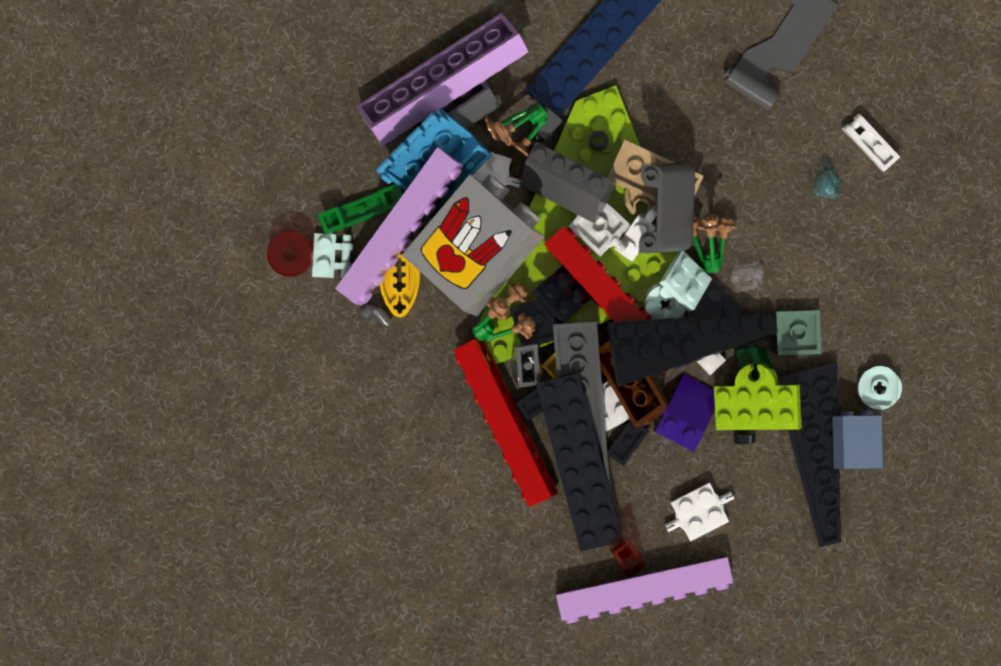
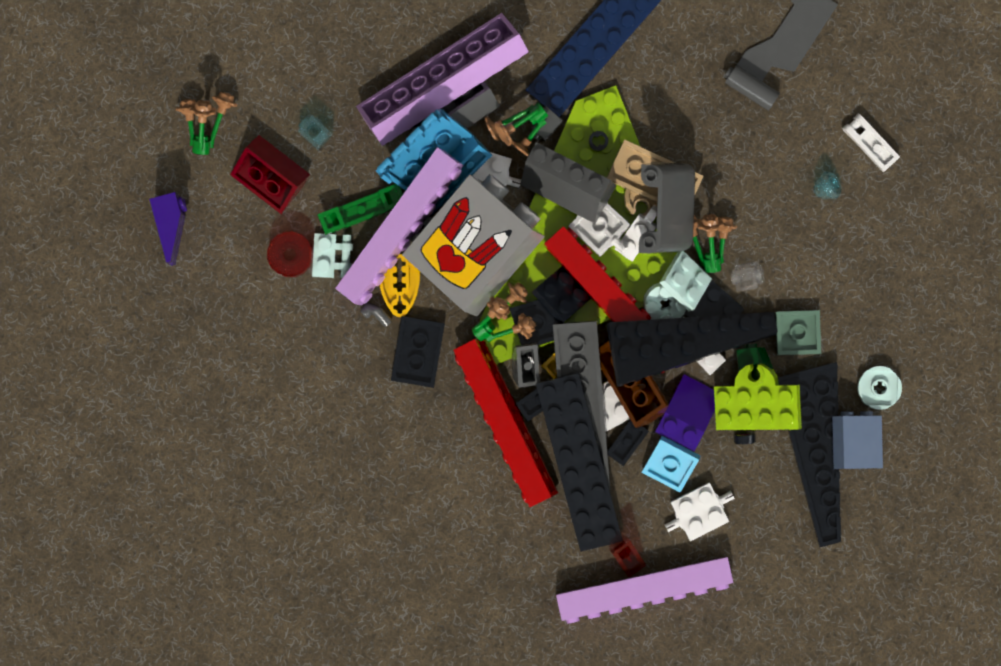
none -> dark purple slope [149,192,187,266]
none -> plant [176,92,238,155]
none -> dark red slope [230,135,310,214]
none -> clear light blue brick [298,115,333,151]
none -> black plate [391,316,445,388]
none -> medium azure plate [642,436,701,492]

